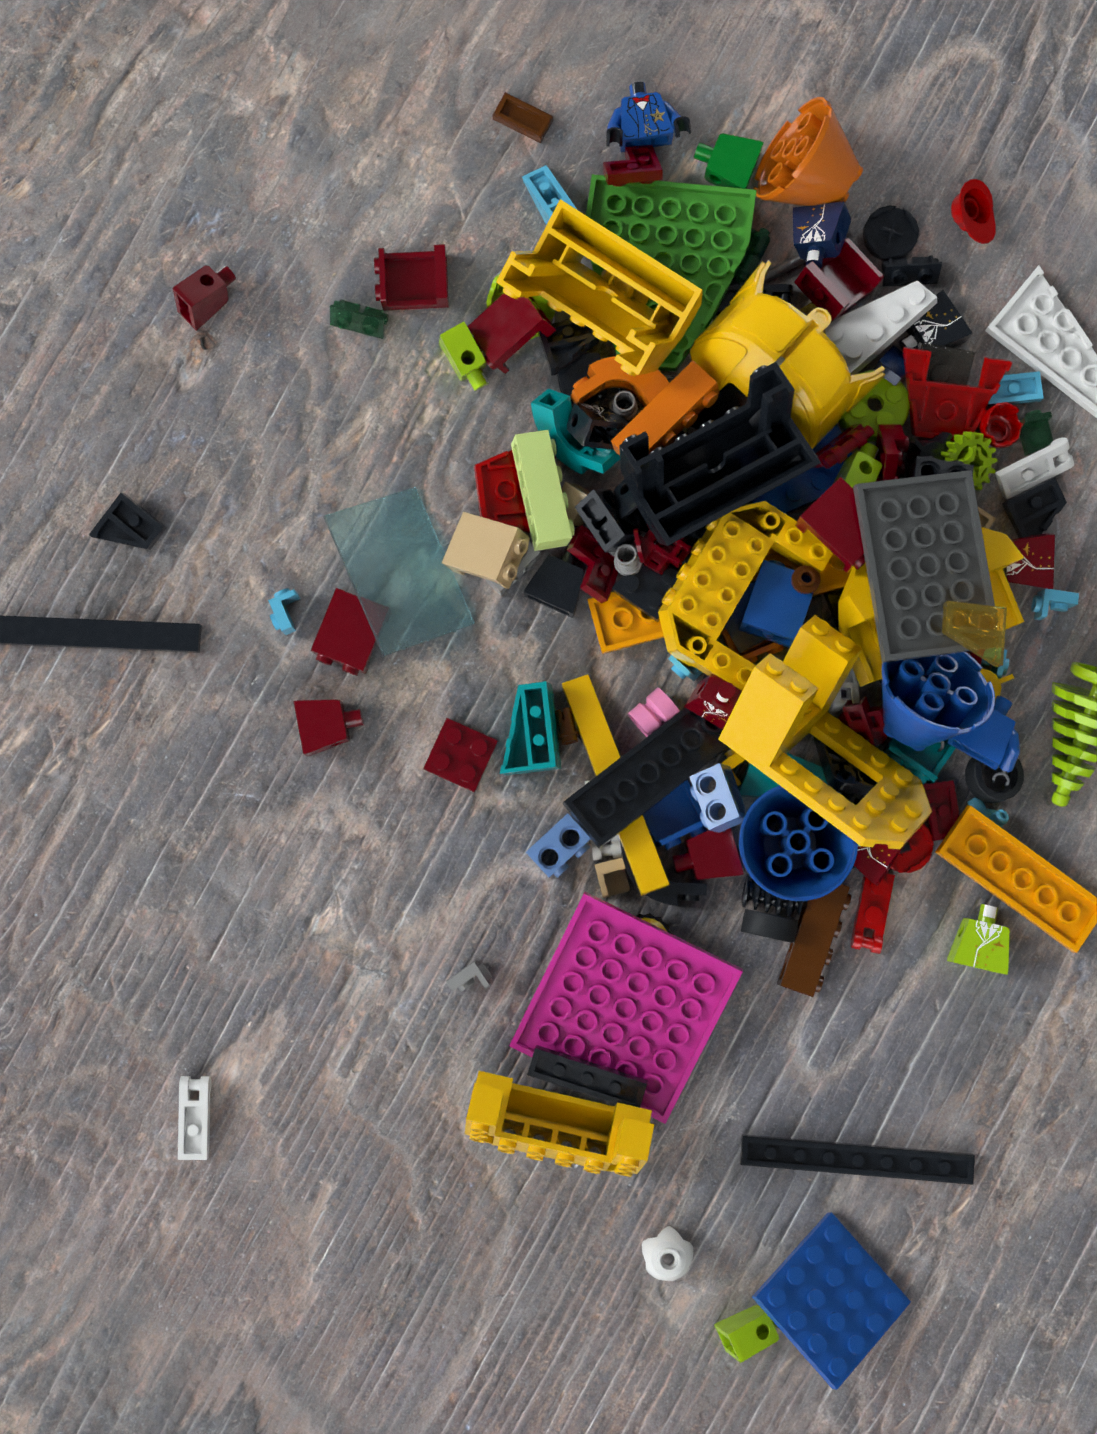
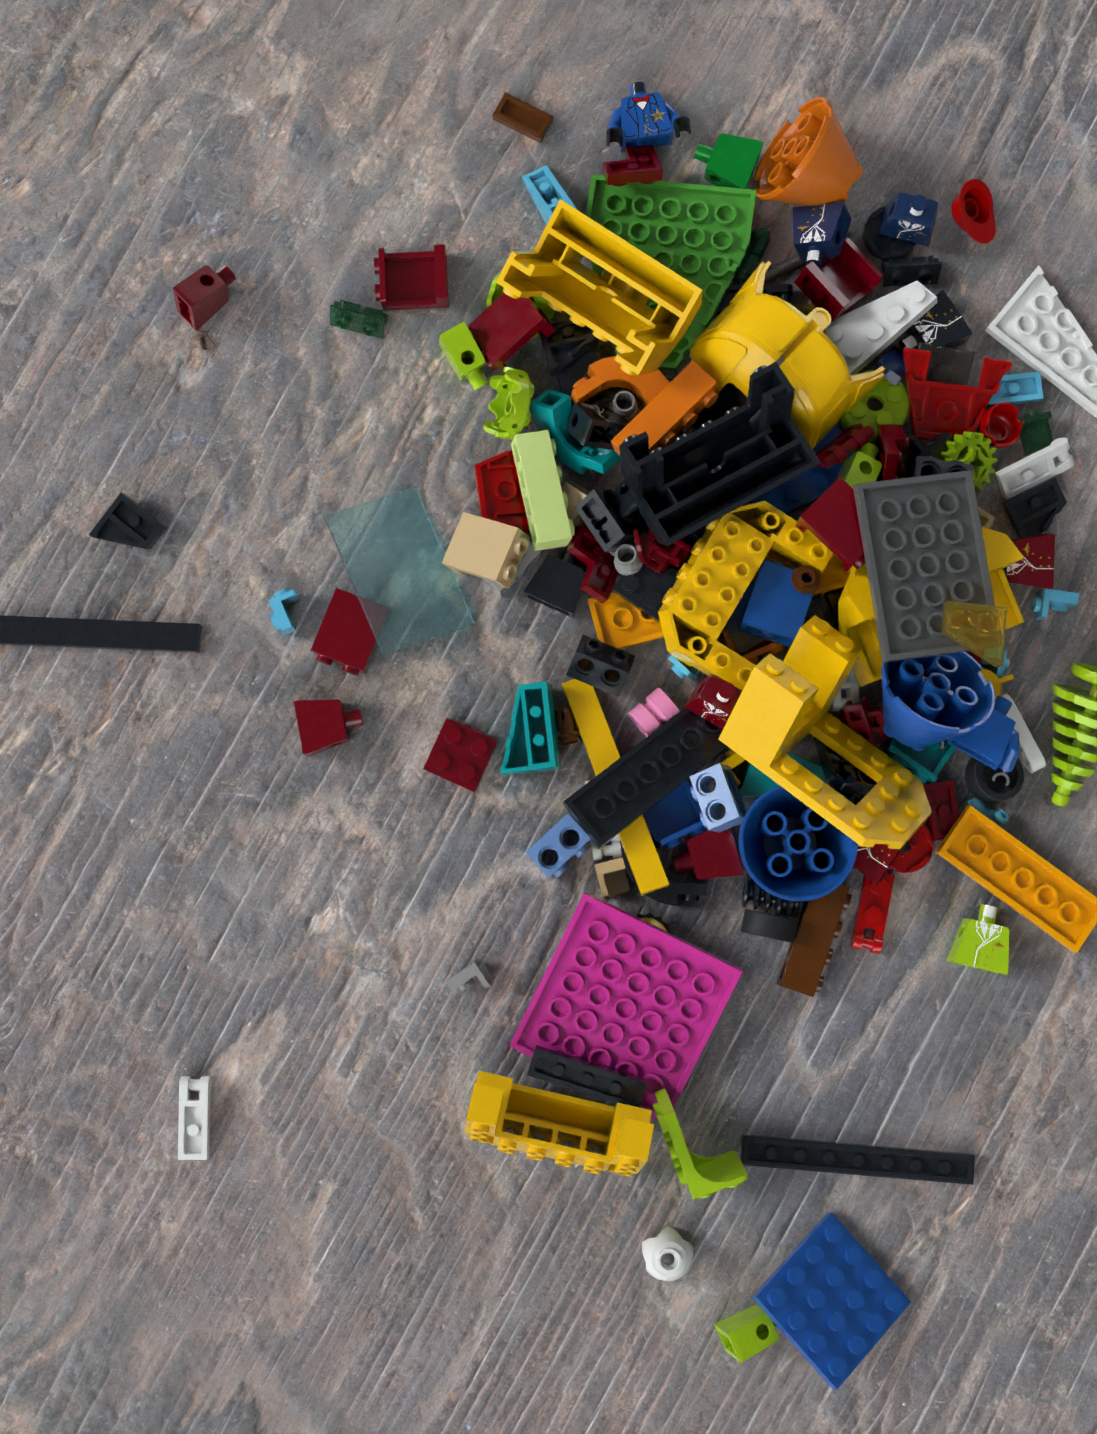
none -> lime plate [483,367,534,440]
none -> black brick [566,634,635,697]
none -> lime bracket [652,1088,748,1200]
none -> dark blue torso [878,192,938,247]
none -> white beam [1002,694,1046,773]

